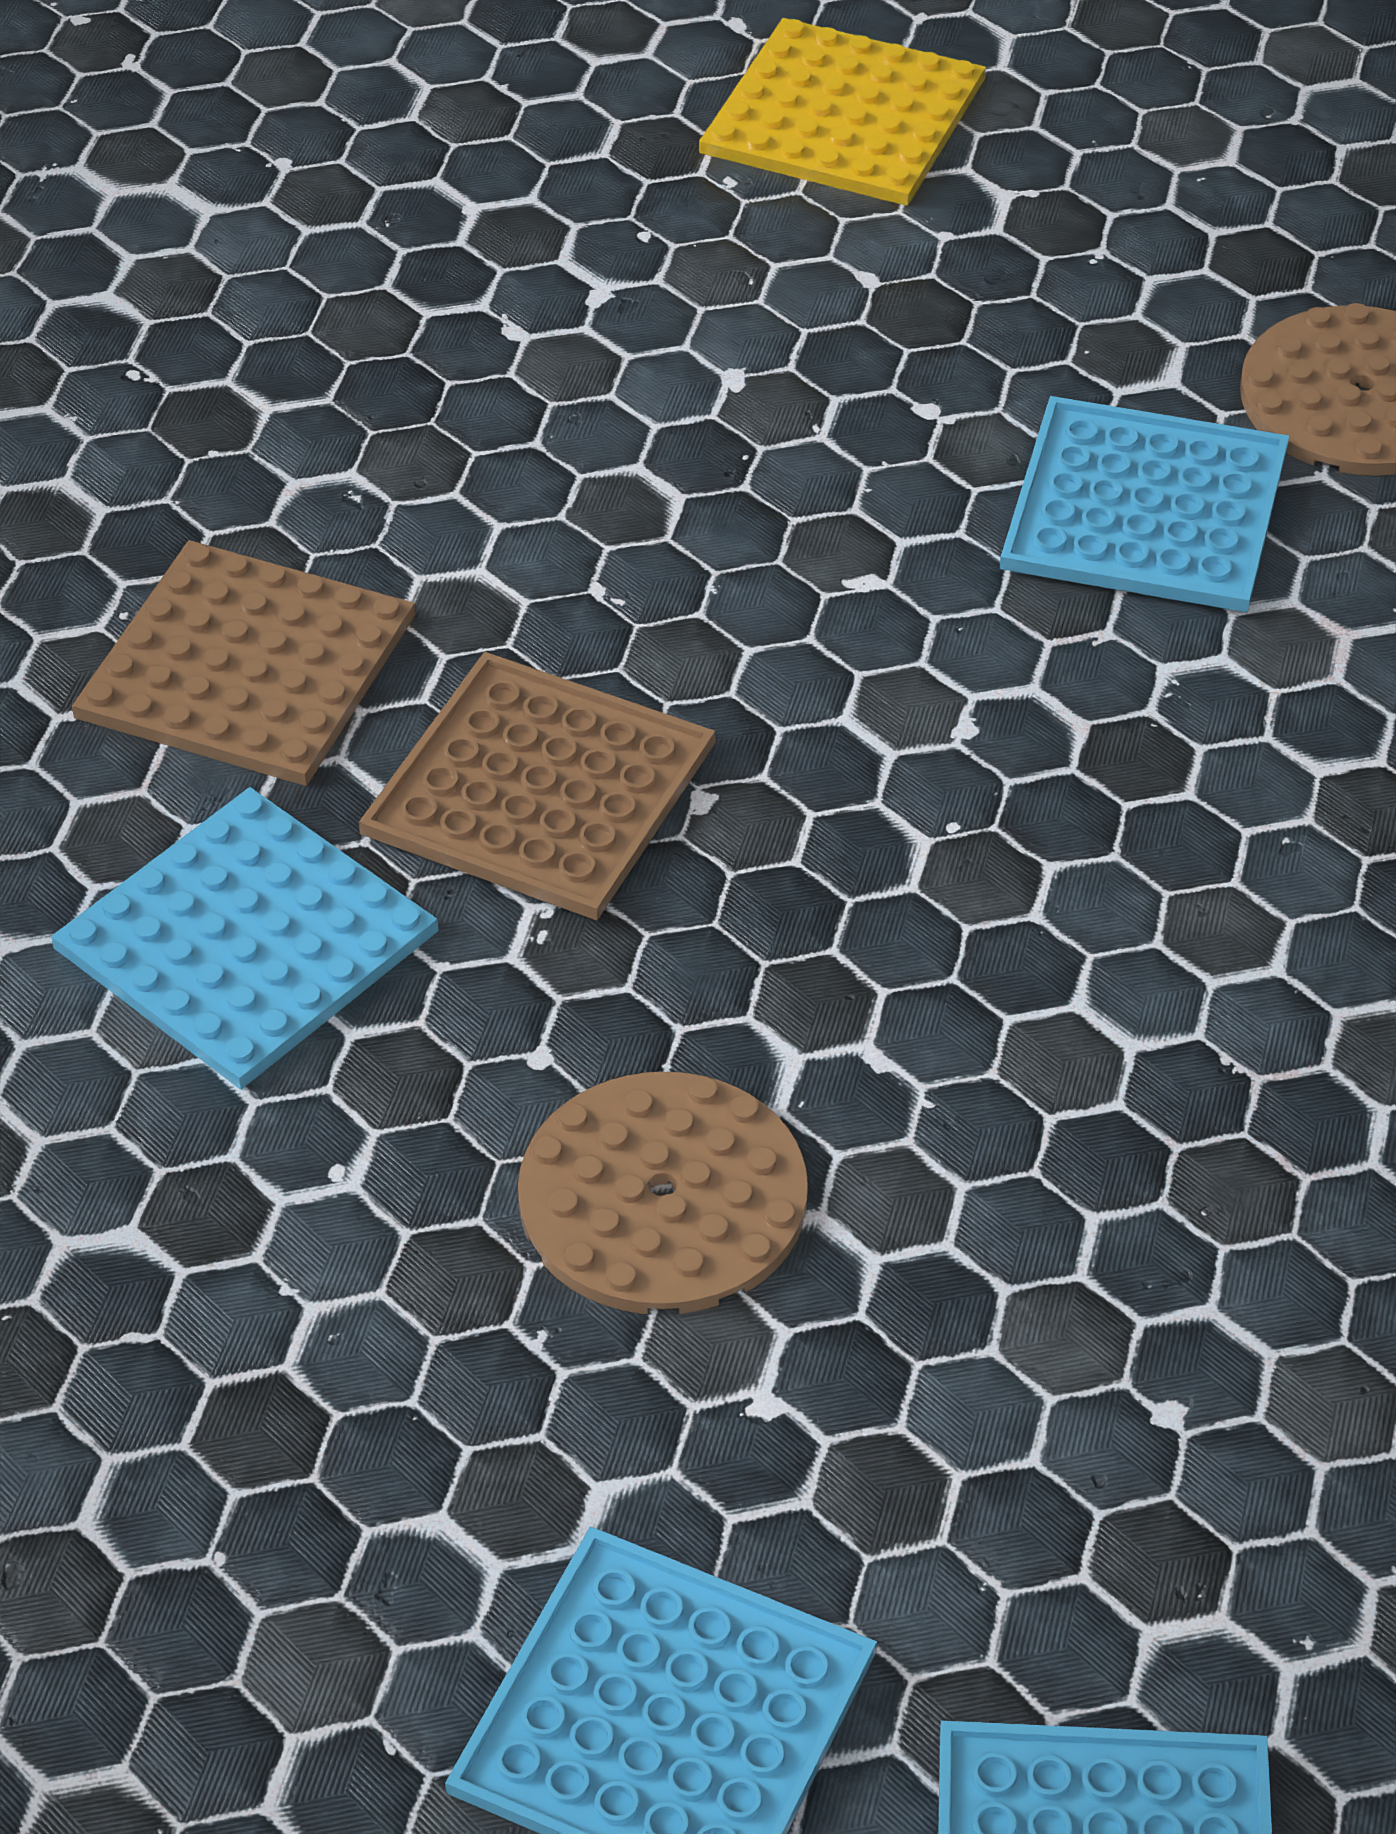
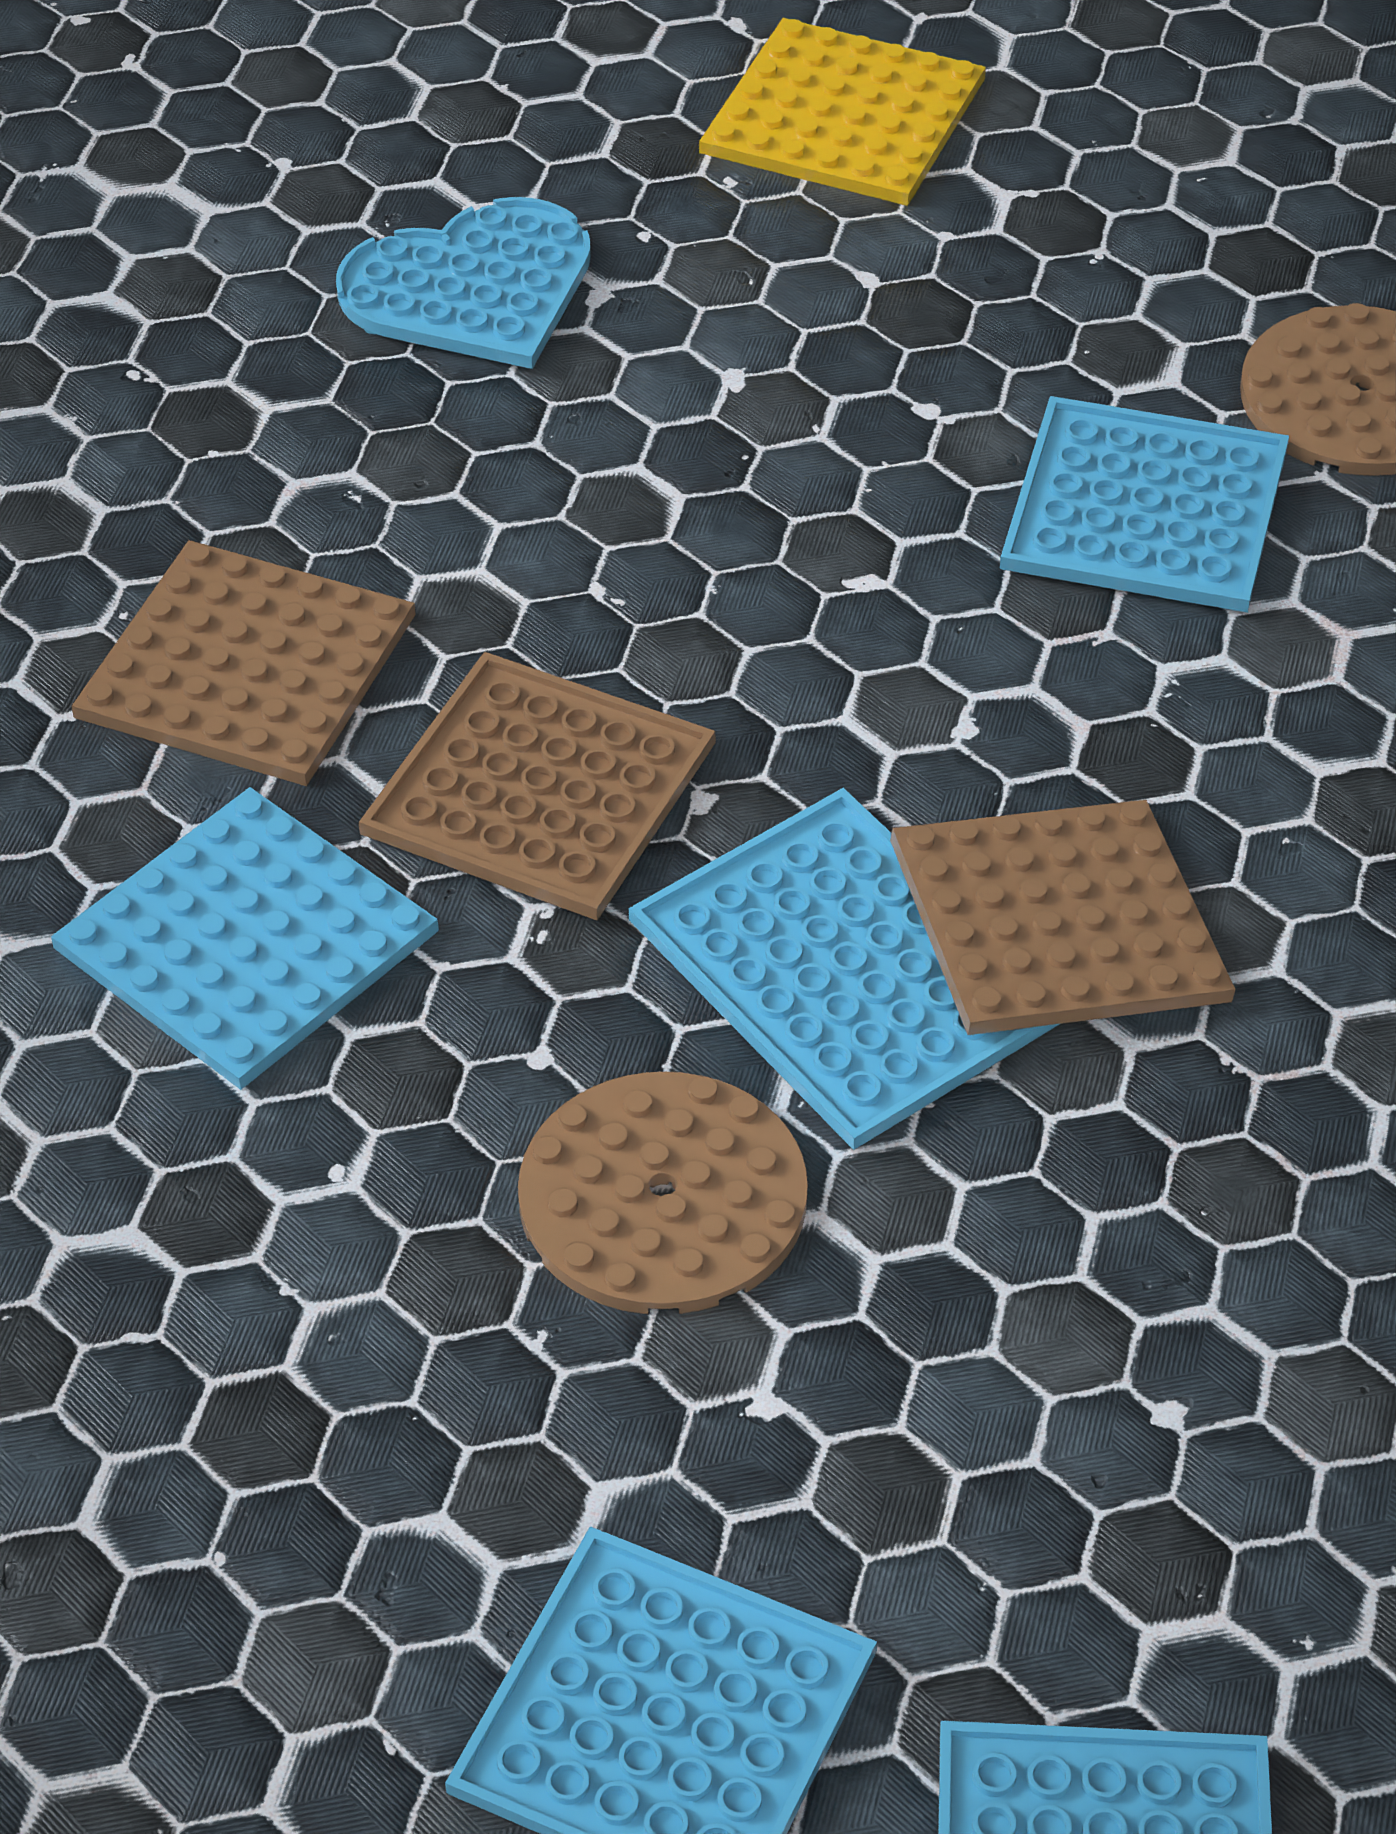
none -> medium azure plate [336,197,591,369]
none -> medium azure plate [629,788,1060,1150]
none -> medium nougat plate [890,800,1235,1035]

